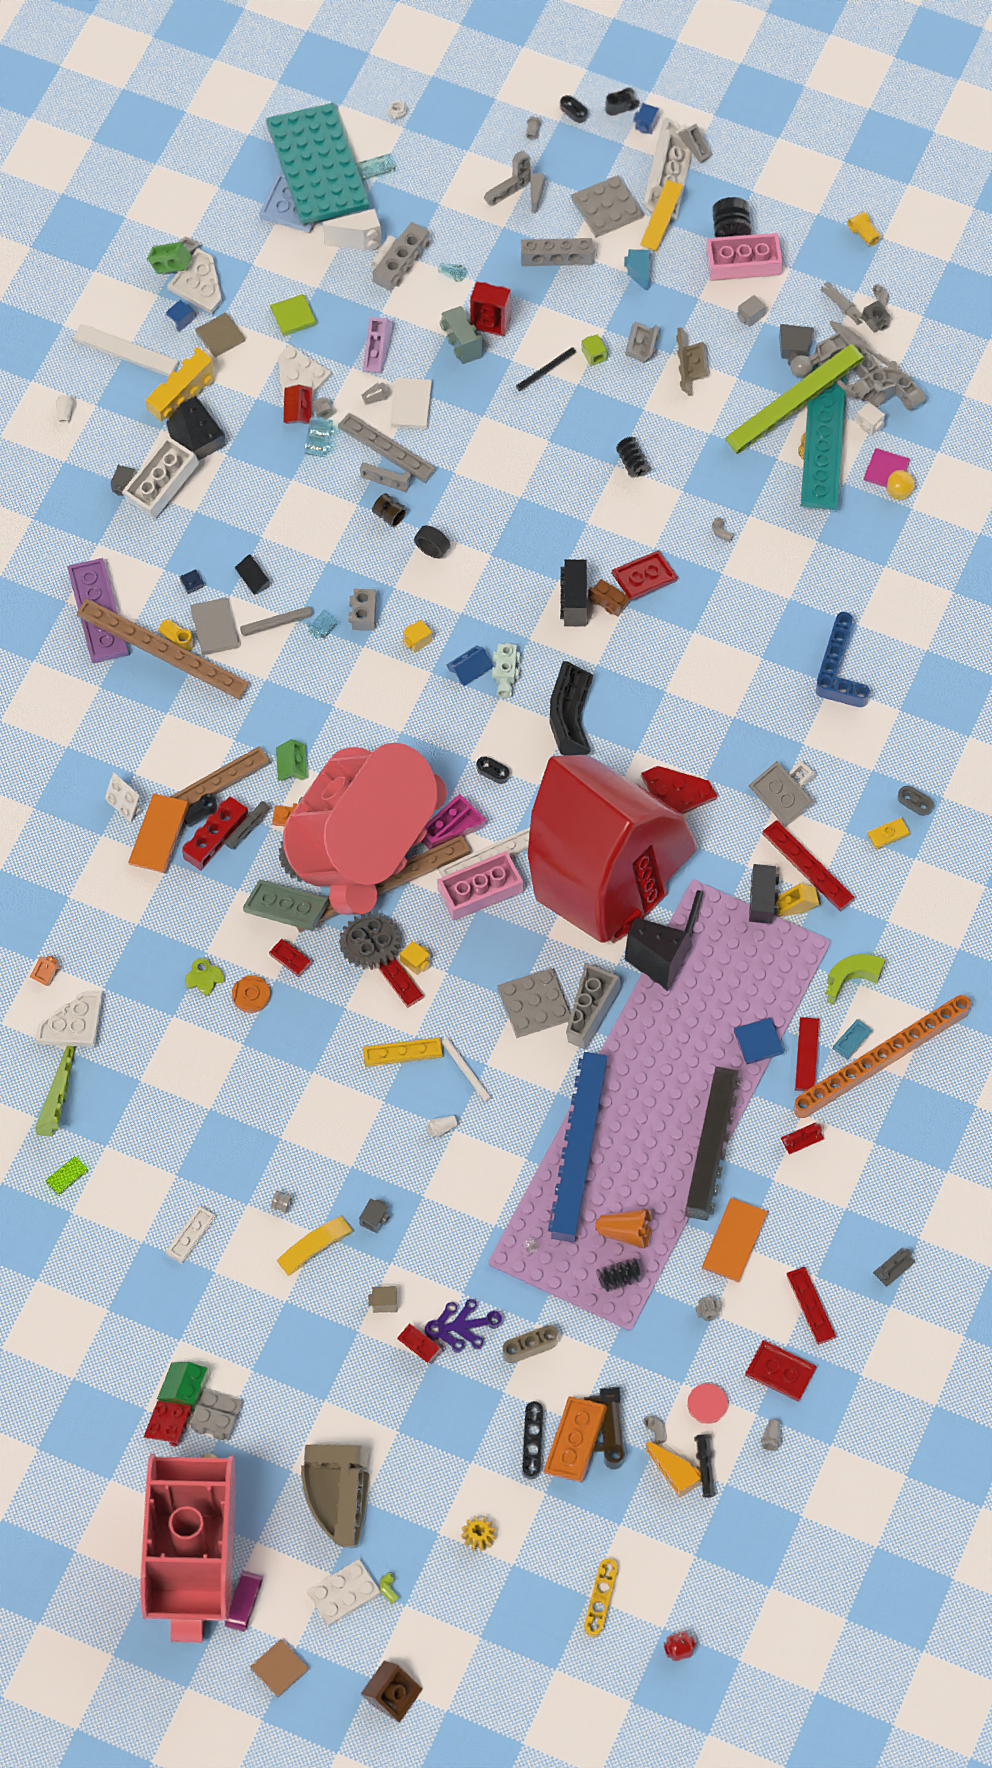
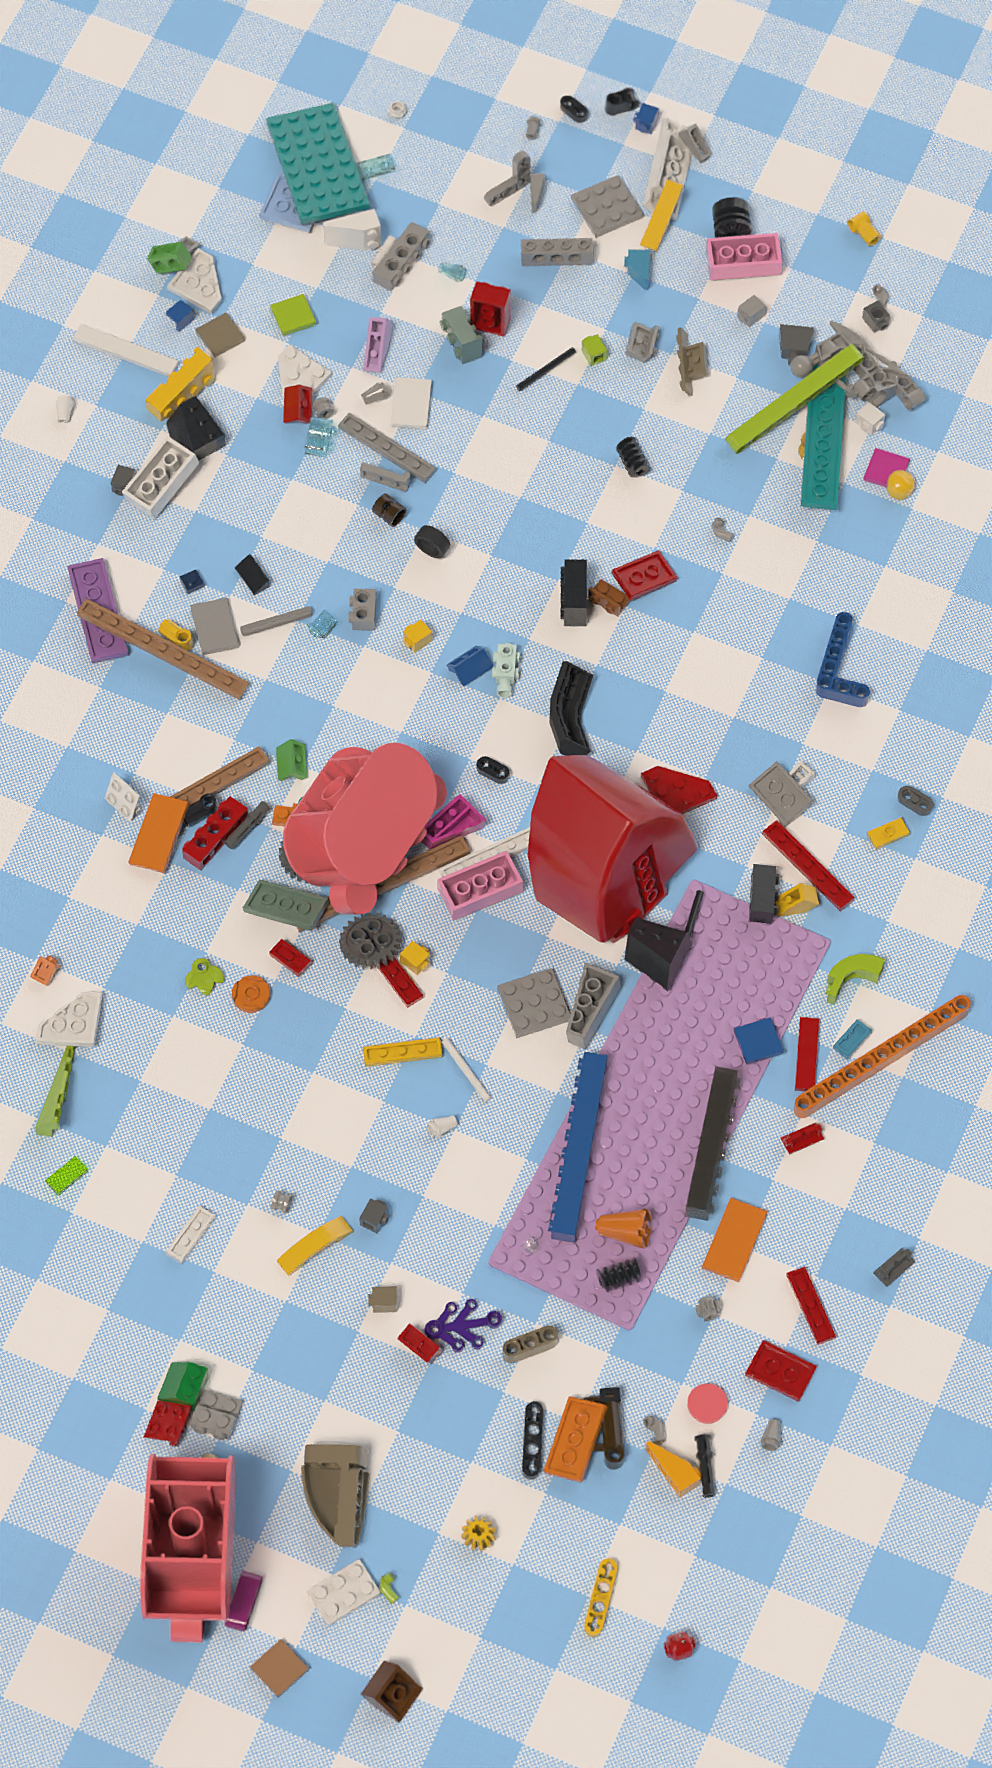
light grey pin [821,282,865,325] -> none

